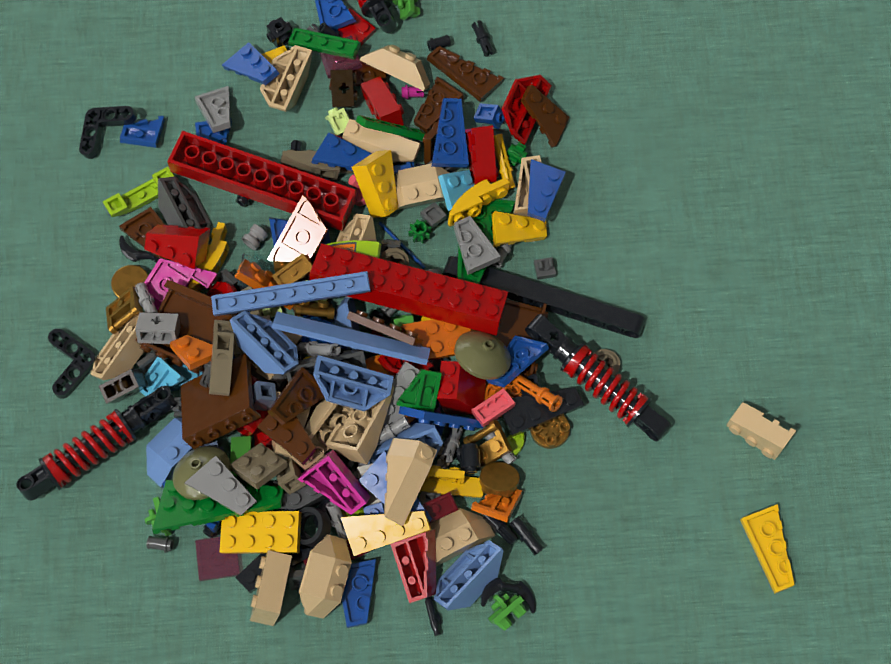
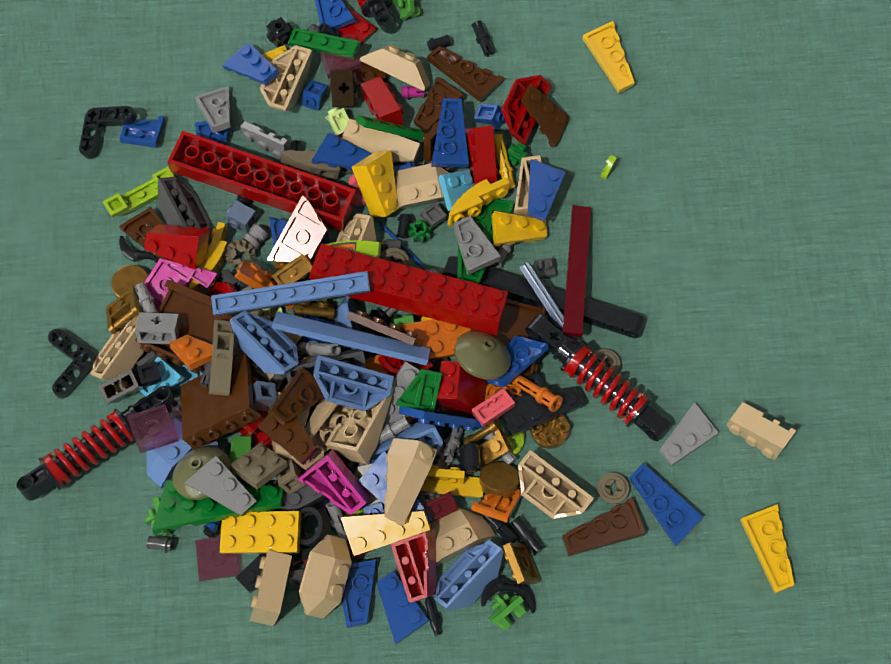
none -> clear pink tile [127,404,179,453]
none -> black tile [137,361,162,387]
none -> dark tan gear [225,239,256,269]
none -> sand blue brick [226,200,257,233]
none -> light grey wing [240,121,289,160]
none -> blue bracket [302,80,328,111]
none -> blue wing [377,571,429,645]
none -> black pin [396,214,412,239]
none -> pearl gold plate [503,543,541,585]
none -> tan wedge [518,450,594,520]
none -> sand blue axle [520,262,581,345]
none -> dark red tile [562,205,591,337]
none -> reddish brown wing [562,497,645,556]
none -> yellow wing [582,21,635,93]
none -> dark tan gear [597,473,629,504]
none -> lime tile [600,155,617,180]
none -> blue wing [629,463,703,547]
none -> light grey wing [659,402,718,466]

